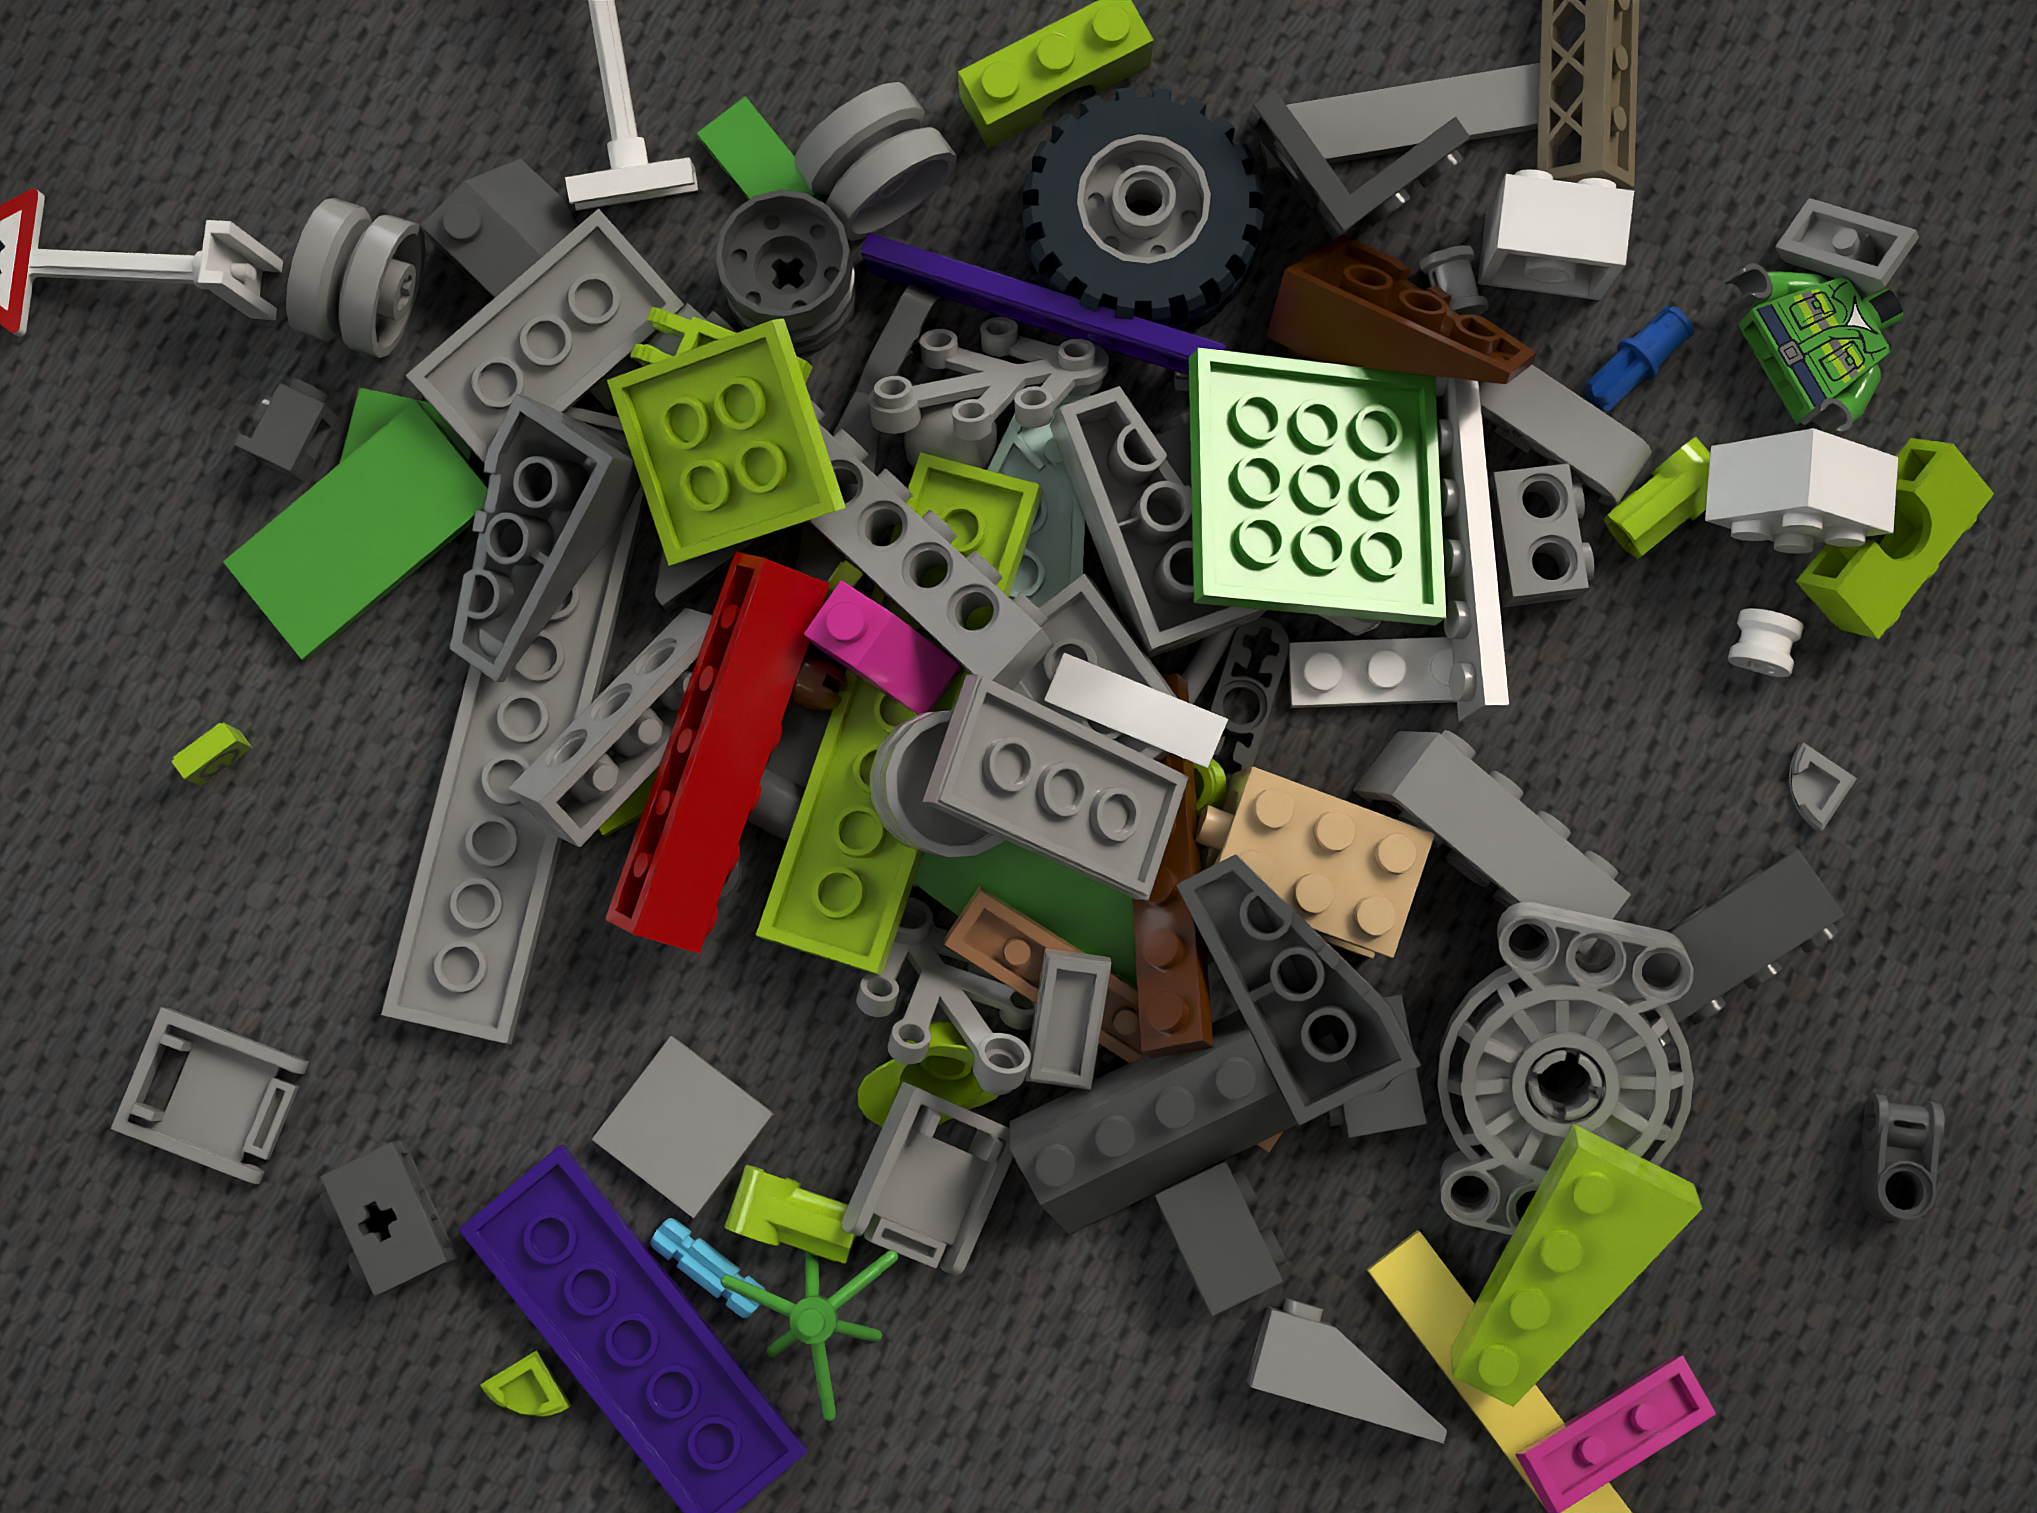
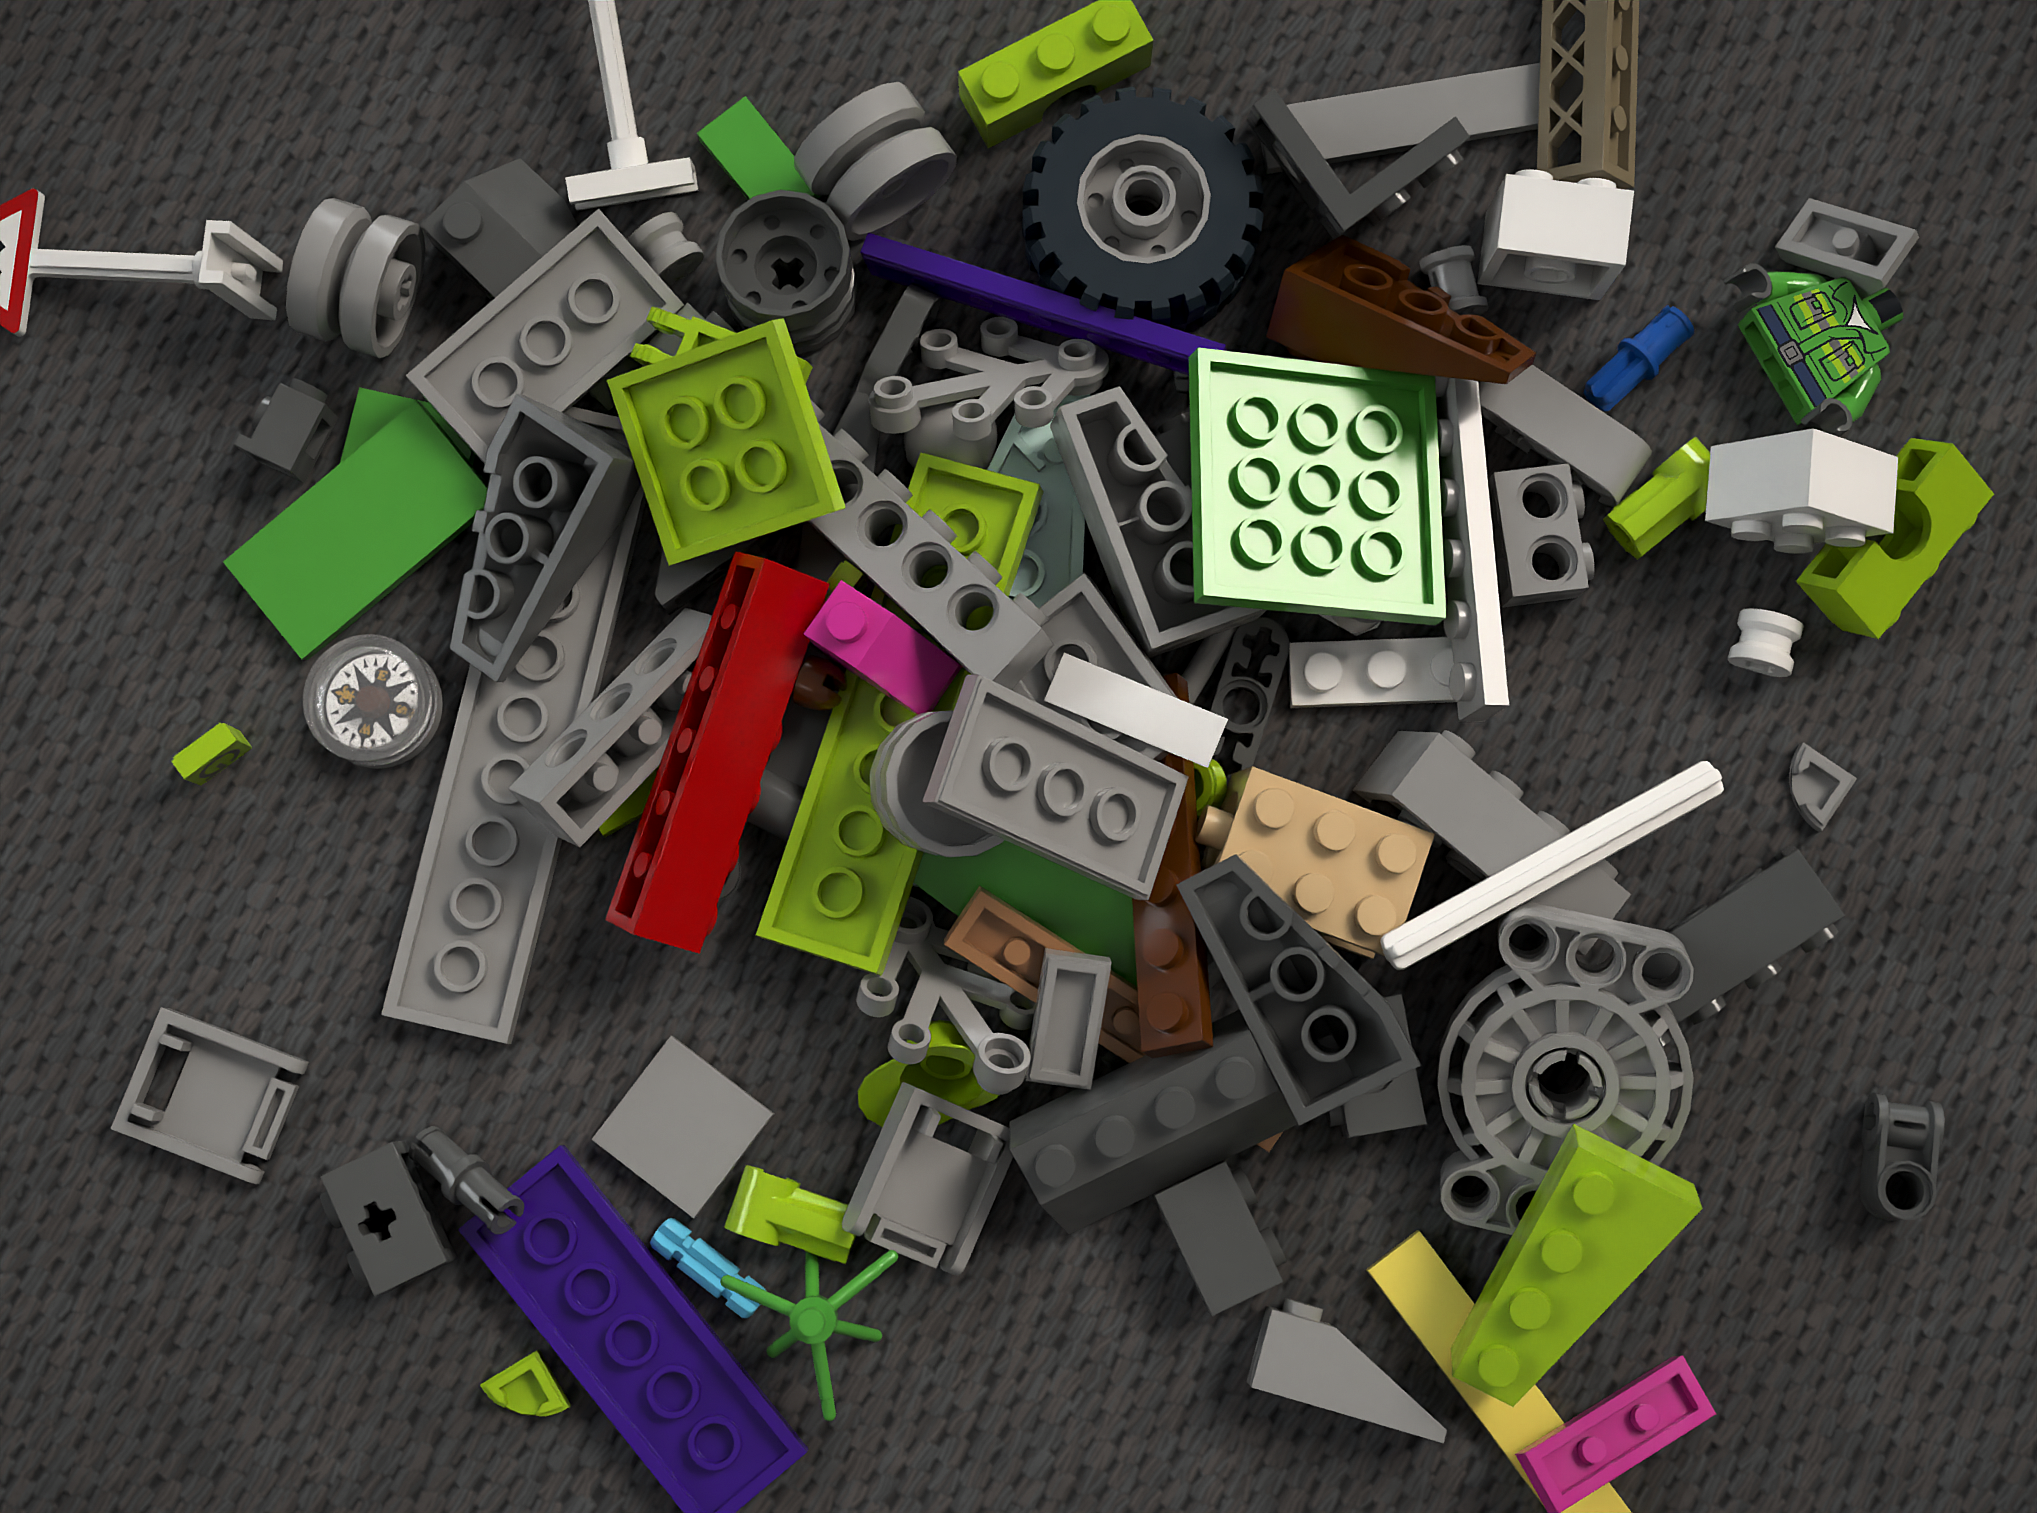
none -> clear piece [303,634,443,769]
none -> dark grey pin [408,1126,525,1234]
none -> light grey wheel [627,212,704,287]
none -> white axle [1380,761,1724,970]

